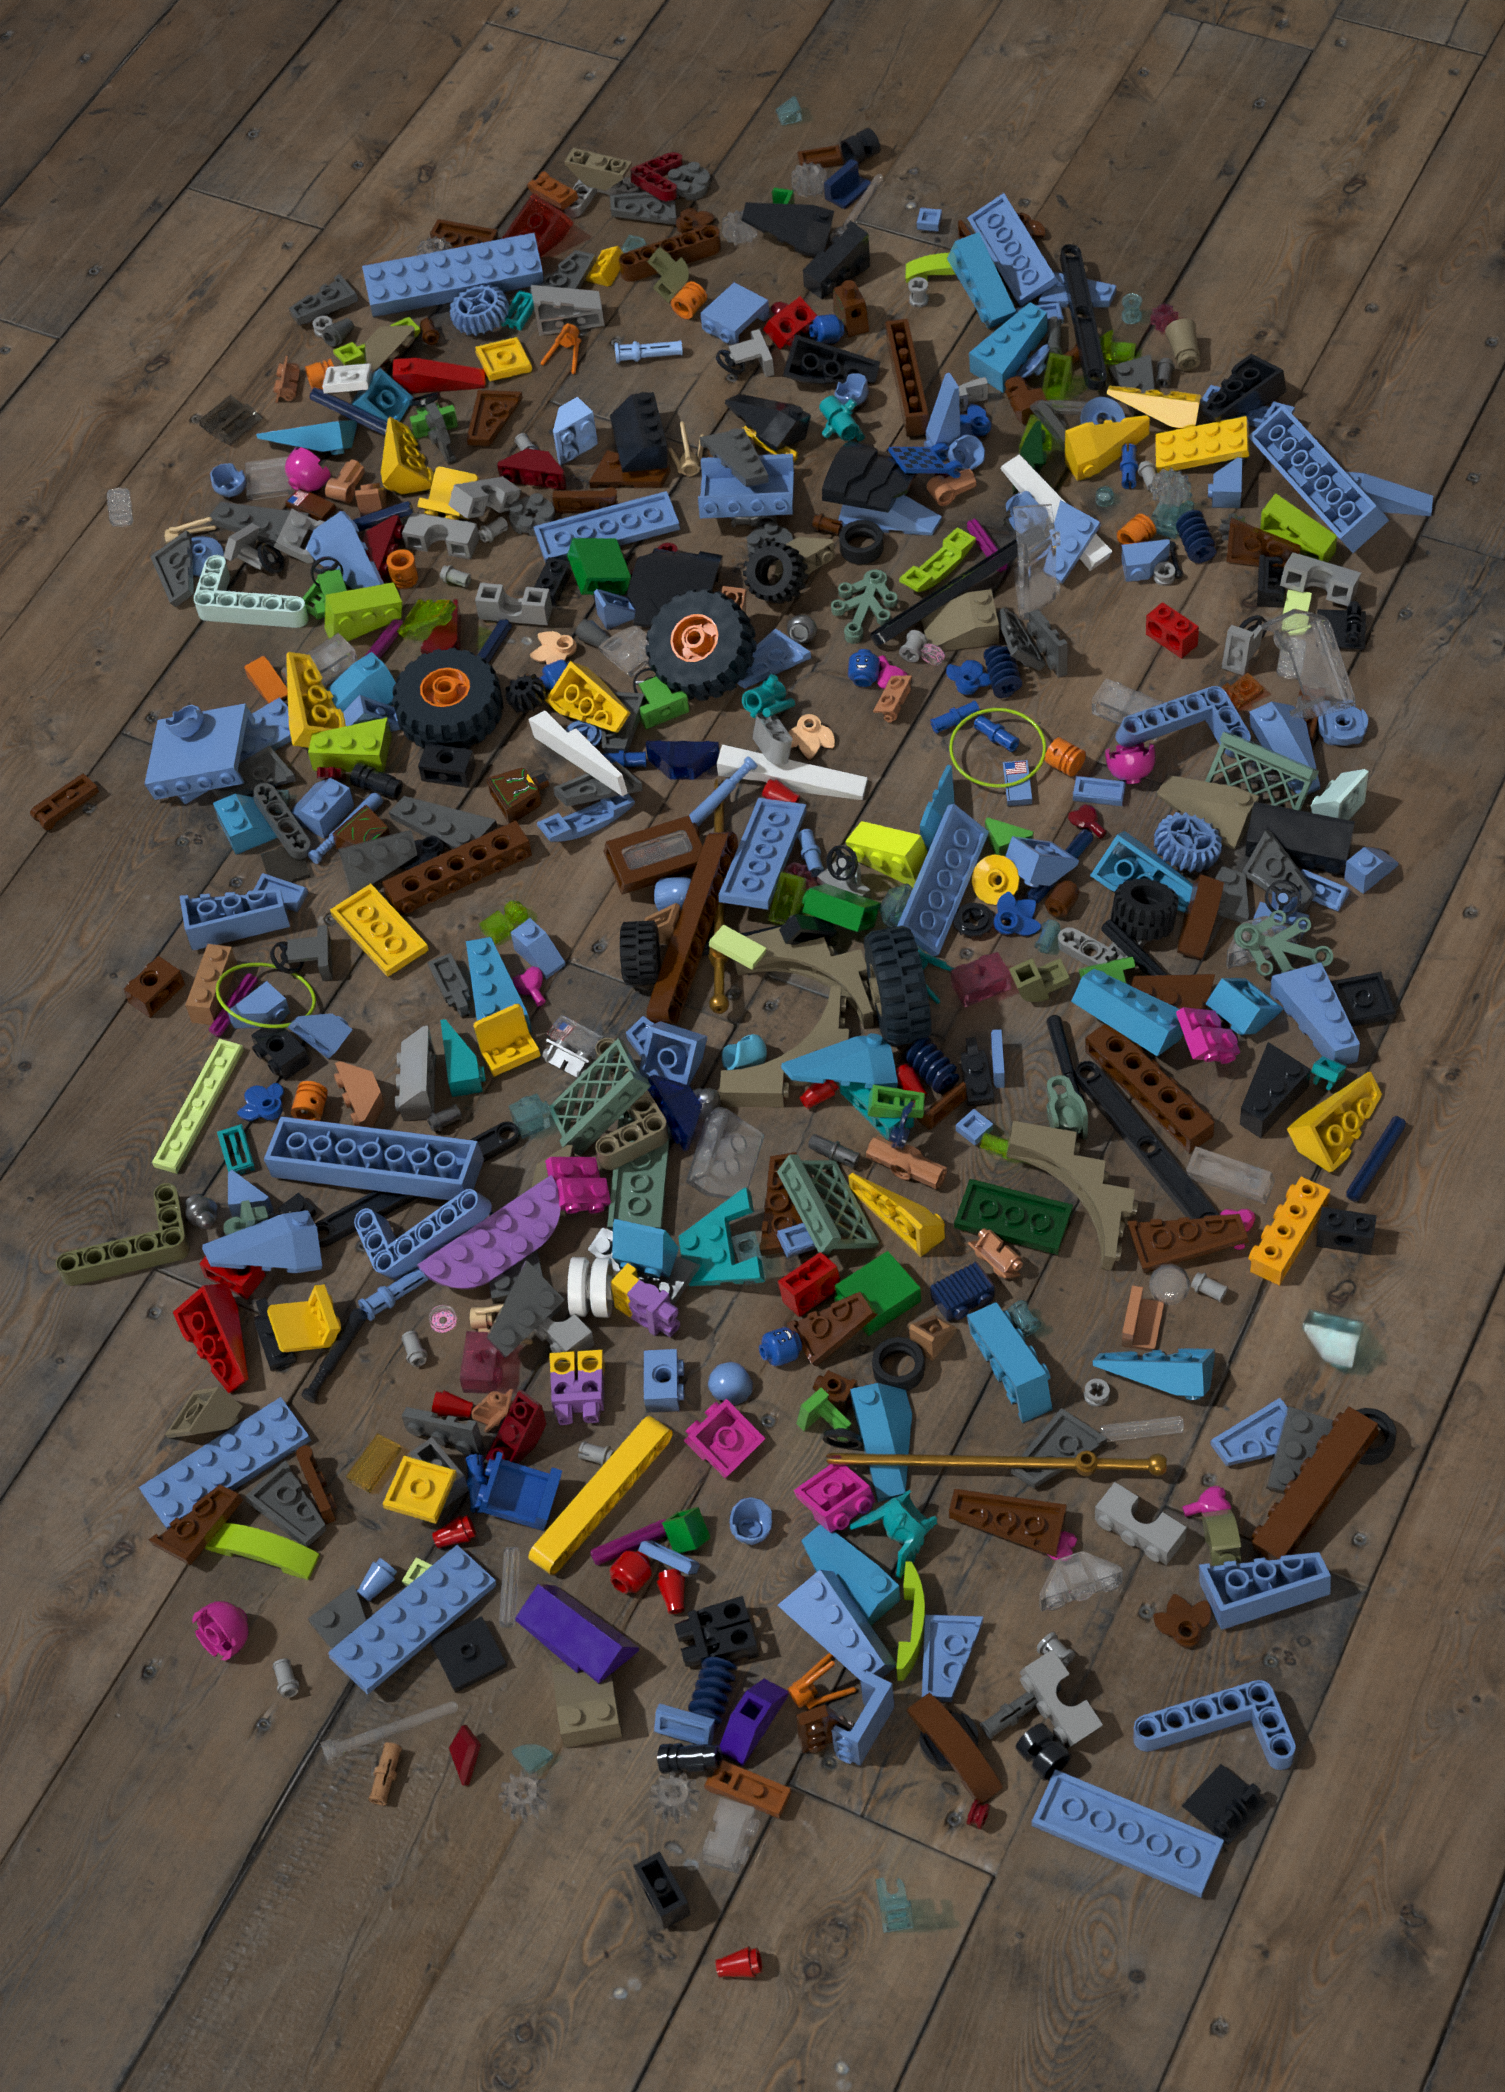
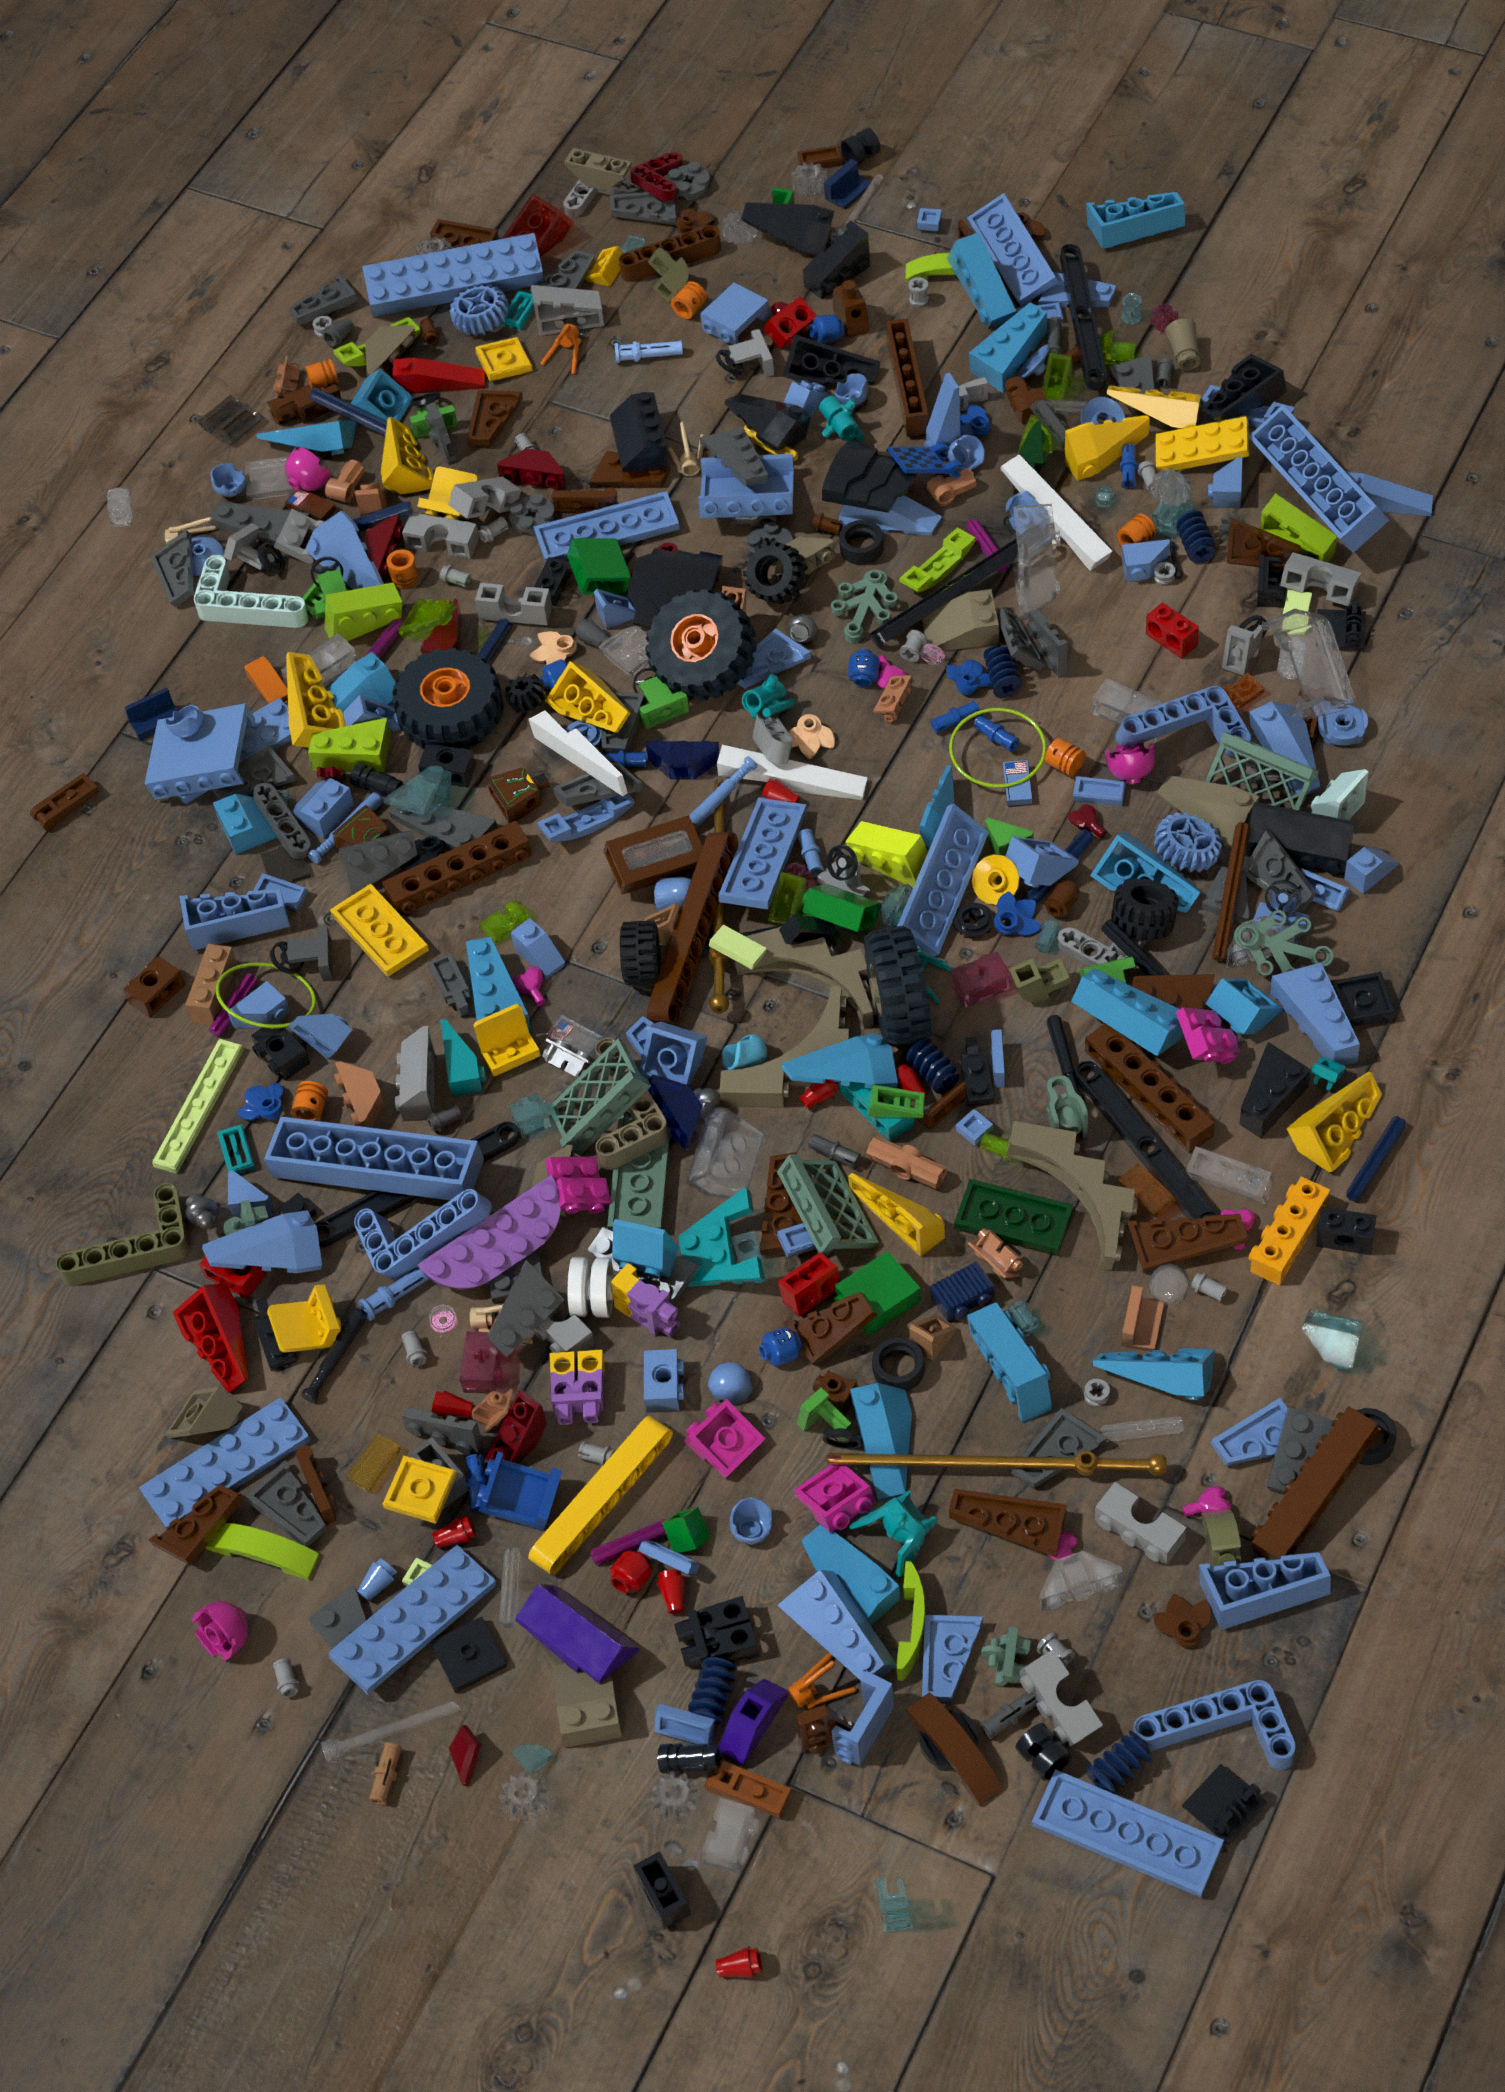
white tile [323,363,372,393] -> none
dark orange plate [527,171,579,210] -> none
light blue slope [553,397,598,465] -> none
clear light blue slope [776,96,802,125] -> none
dark blue plate [888,1101,914,1149] -> none
dark red bush [966,1799,990,1830] -> none
medium blue wing [1042,500,1101,584] -> none
reddish brown slope [1177,874,1224,961] -> none
none -> dark blue panel [124,688,178,741]
none -> reddish brown plate [267,384,342,424]
none -> clear light blue slope [383,766,452,816]
none -> medium blue slope [784,380,832,417]
none -> sand green hips [981,1627,1031,1687]
none -> dark blue piece [1085,1730,1153,1794]
none -> dark azure wedge [1086,192,1185,249]
none -> clear orange slope [1118,1163,1176,1218]
none -> reddish brown axle [1212,822,1250,962]

